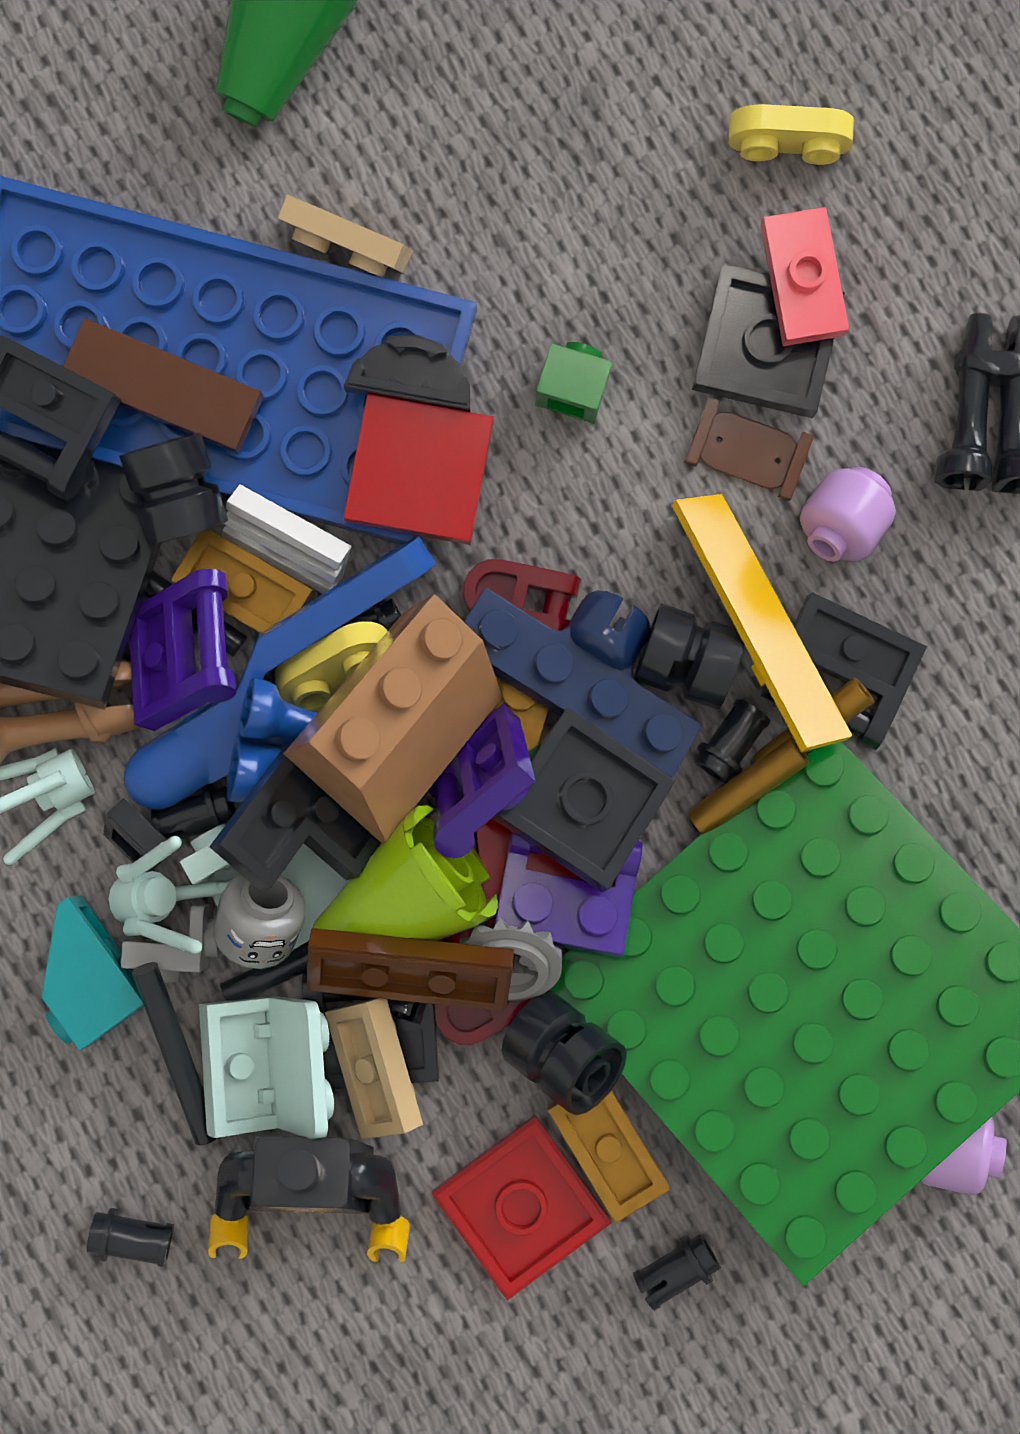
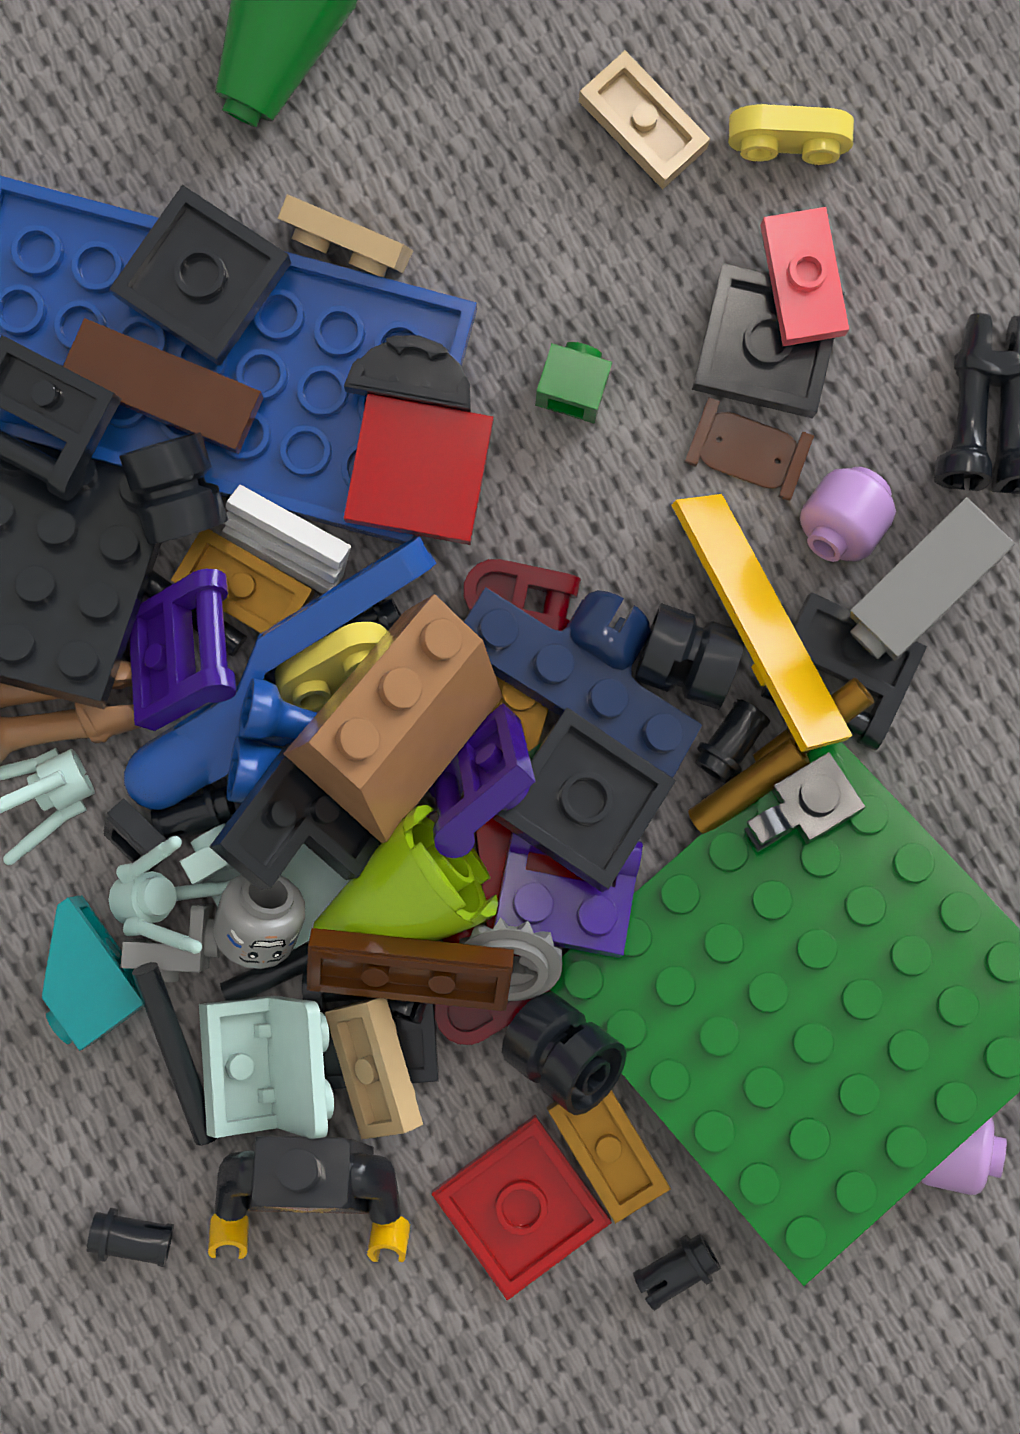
none -> black plate [110,185,291,366]
none -> tan plate [579,50,710,189]
none -> plate [744,752,865,853]
none -> light grey slope [849,497,1015,661]

